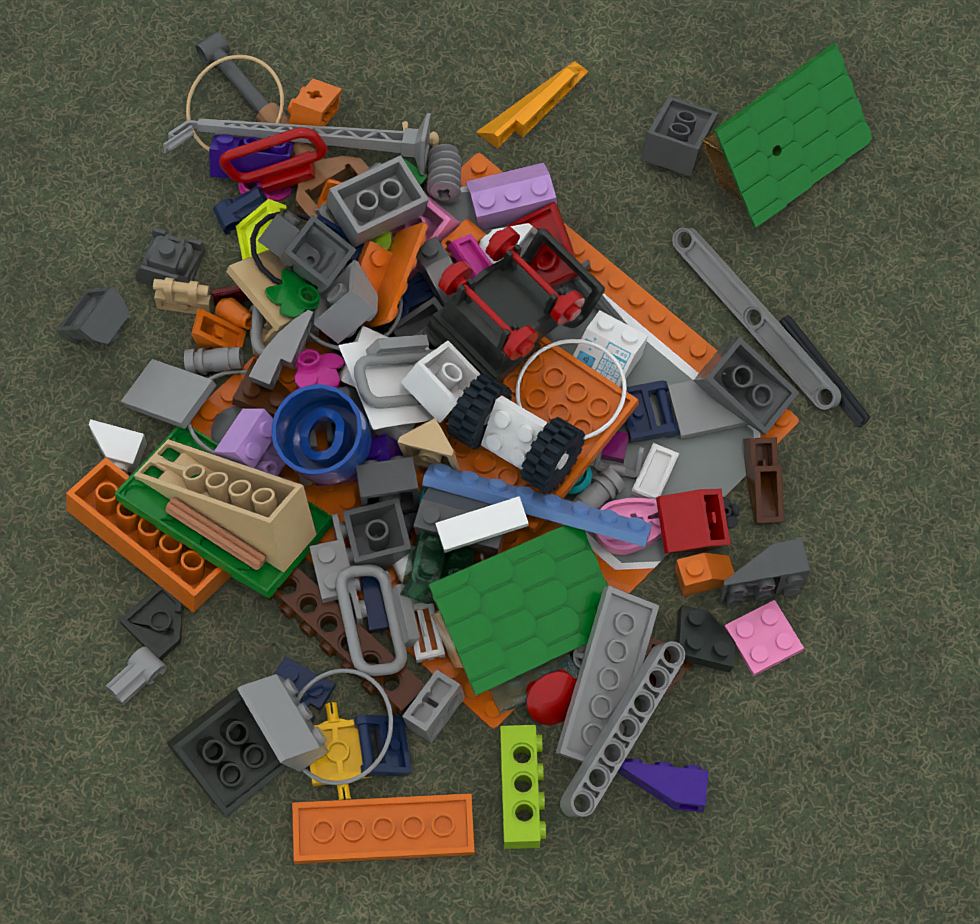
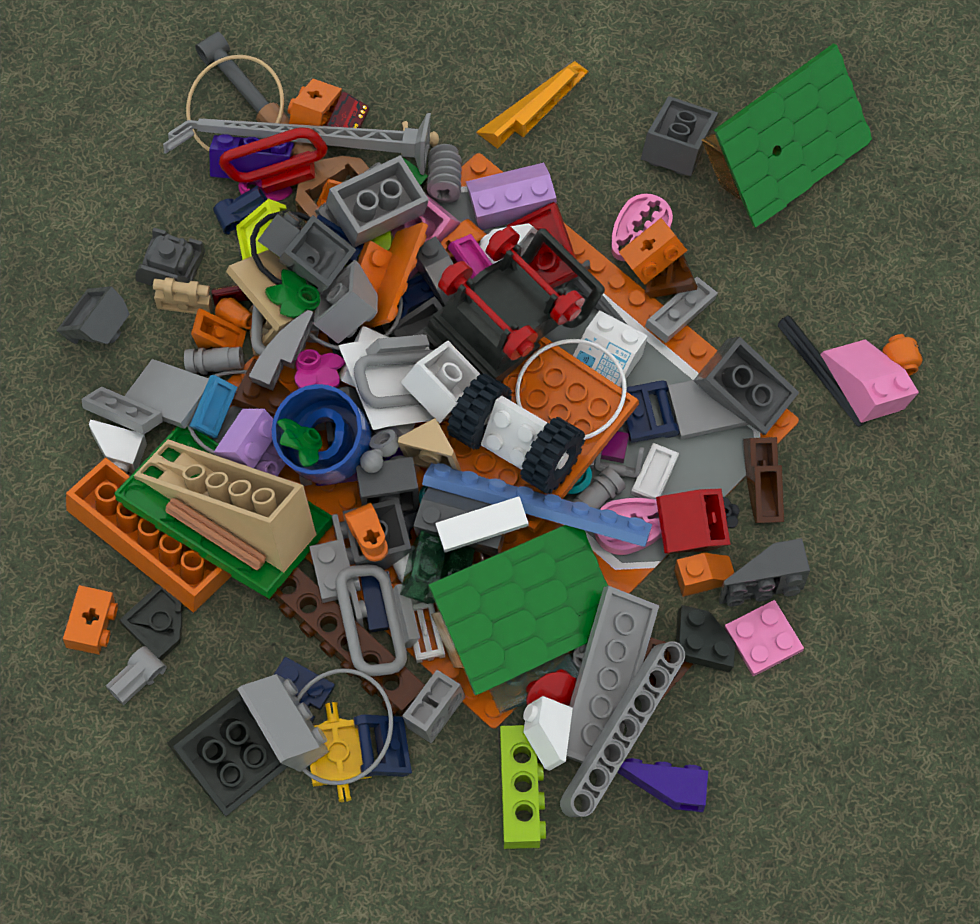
orange plate [292,794,475,864] -> none
light grey beam [672,228,841,410] -> none
none -> orange brick [63,585,118,655]
none -> light grey plate [82,387,163,435]
none -> dark azure tile [189,375,238,438]
none -> green plate [277,418,322,467]
none -> slope [326,92,369,128]
none -> orange piece [344,502,388,562]
none -> light grey plate [360,429,399,473]
none -> white slope [523,696,573,771]
none -> bright pink piece [611,194,673,261]
none -> orange brick [619,218,688,285]
none -> reddish brown wing [645,254,698,298]
none -> light grey plate [645,277,718,343]
none -> bright pink slope [820,339,919,423]
none -> orange head [882,334,922,376]

